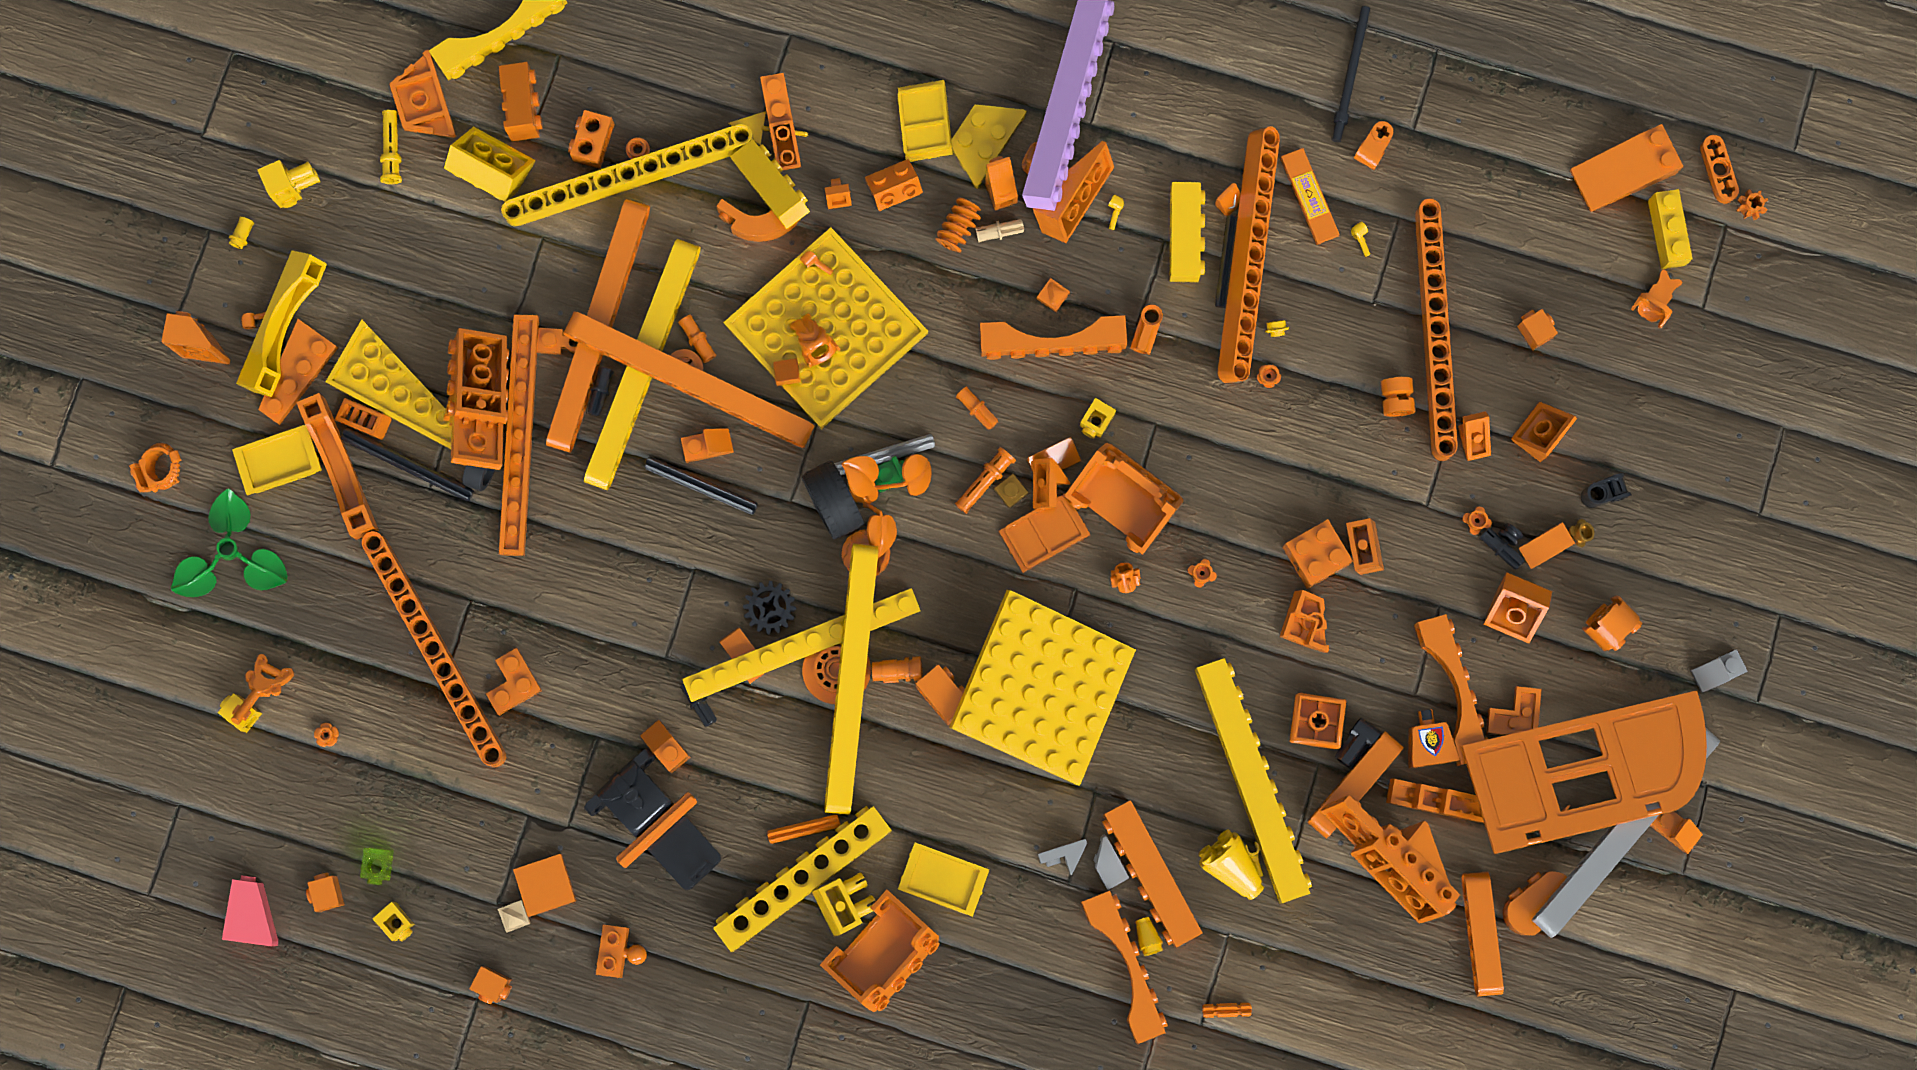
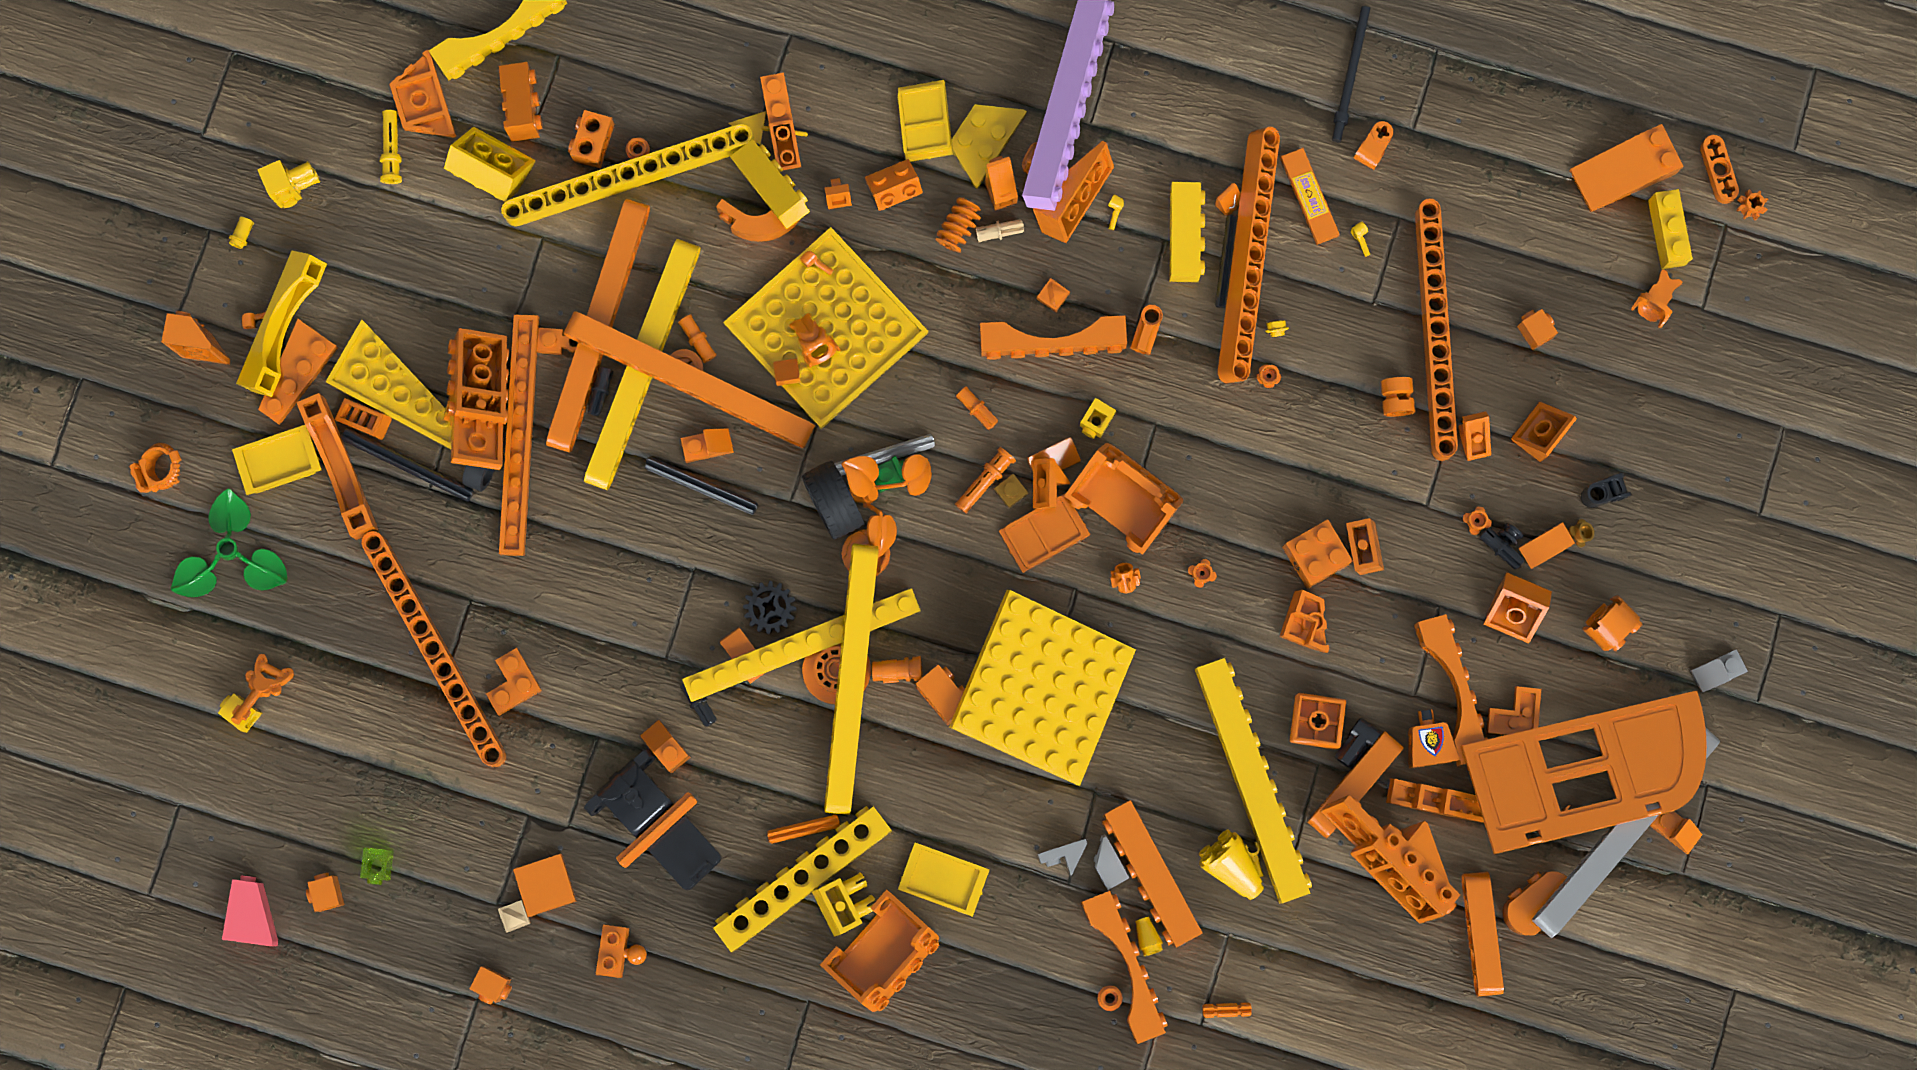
orange plate [314,723,339,747] -> none
yellow brick [373,902,415,942] -> none
none -> orange plate [1097,985,1123,1011]

